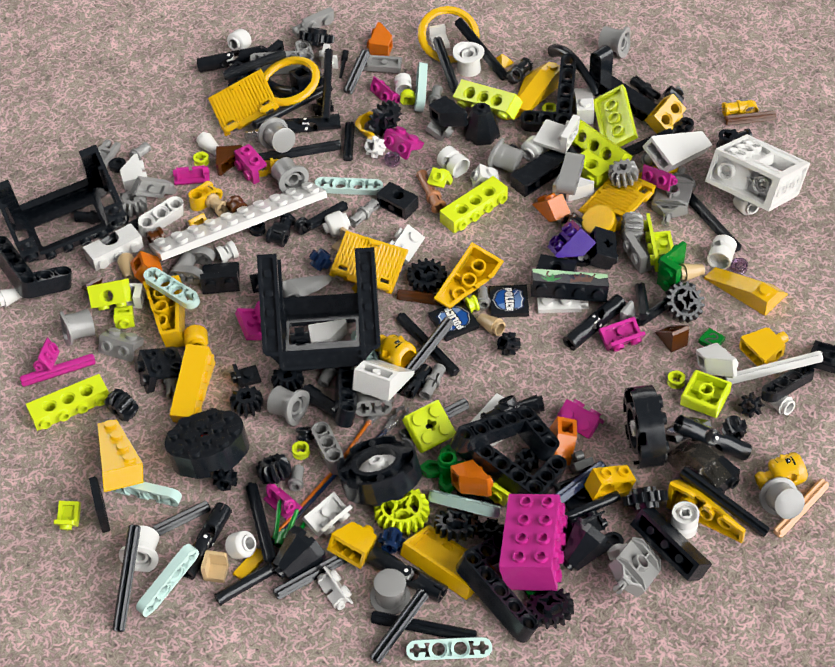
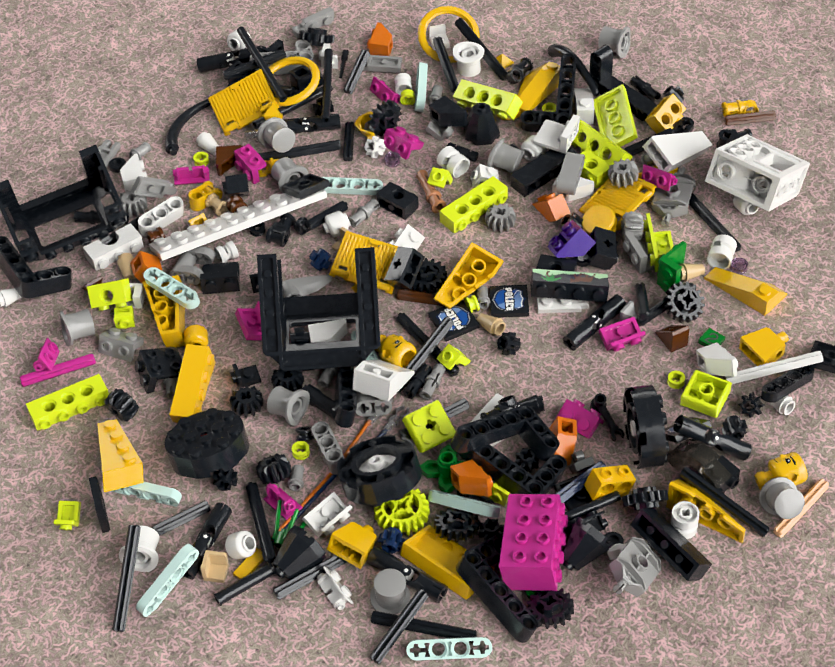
none -> black animal [165,99,211,156]
none -> black brick [222,174,250,198]
none -> black piece [237,27,287,102]
none -> yellow slope [262,104,284,120]
none -> black tile [281,173,330,199]
none -> black brick [384,247,425,290]
none -> neon yellow bracket [437,343,471,370]
none -> black axle [447,142,479,162]
none -> light grey gear [485,203,516,233]
none -> black brick [590,393,625,442]

